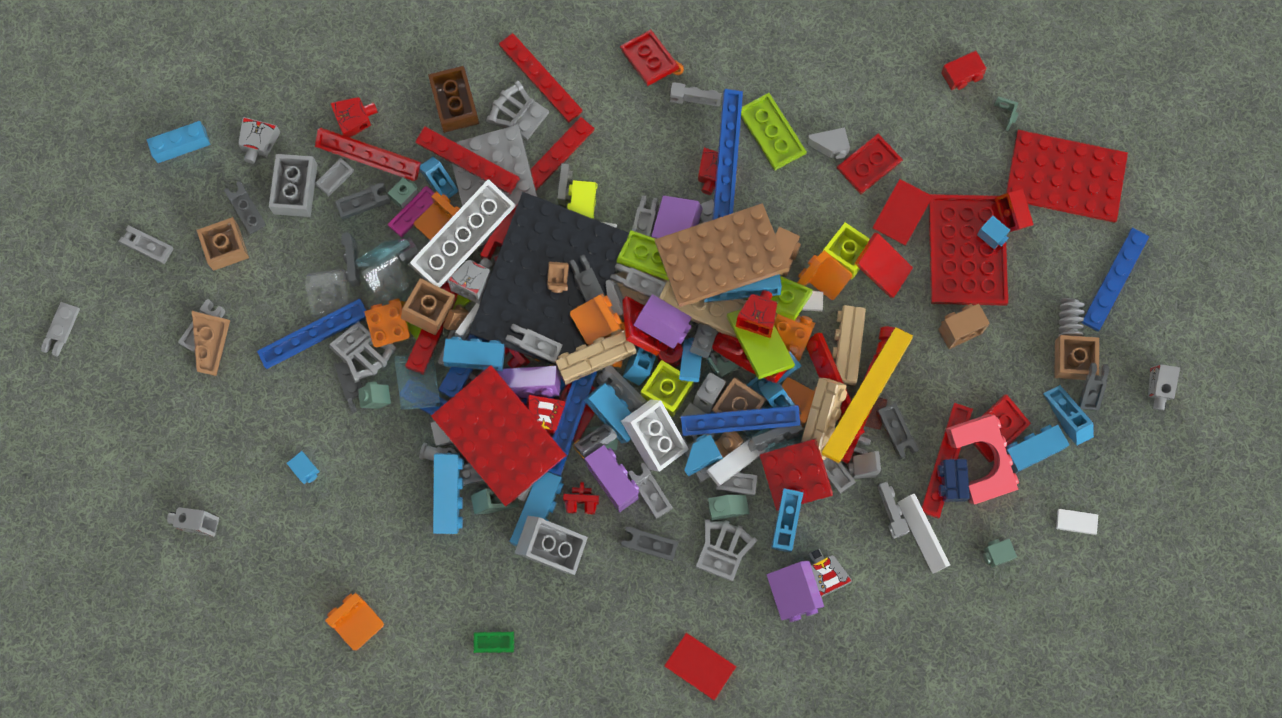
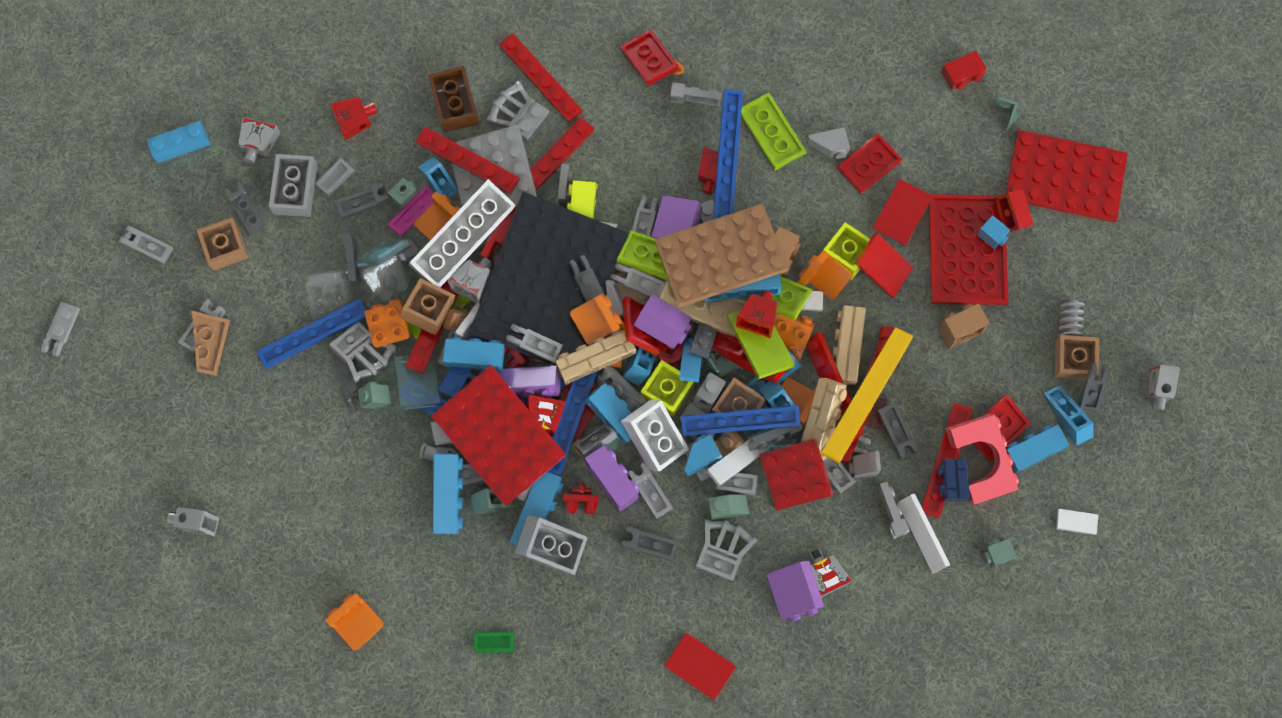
dark azure brick [287,451,320,484] -> none
red plate [315,128,421,181] -> none
medium nougat bracket [547,262,569,293] -> none
dark azure slope [771,489,803,553] -> none
blue plate [1081,228,1149,332] -> none

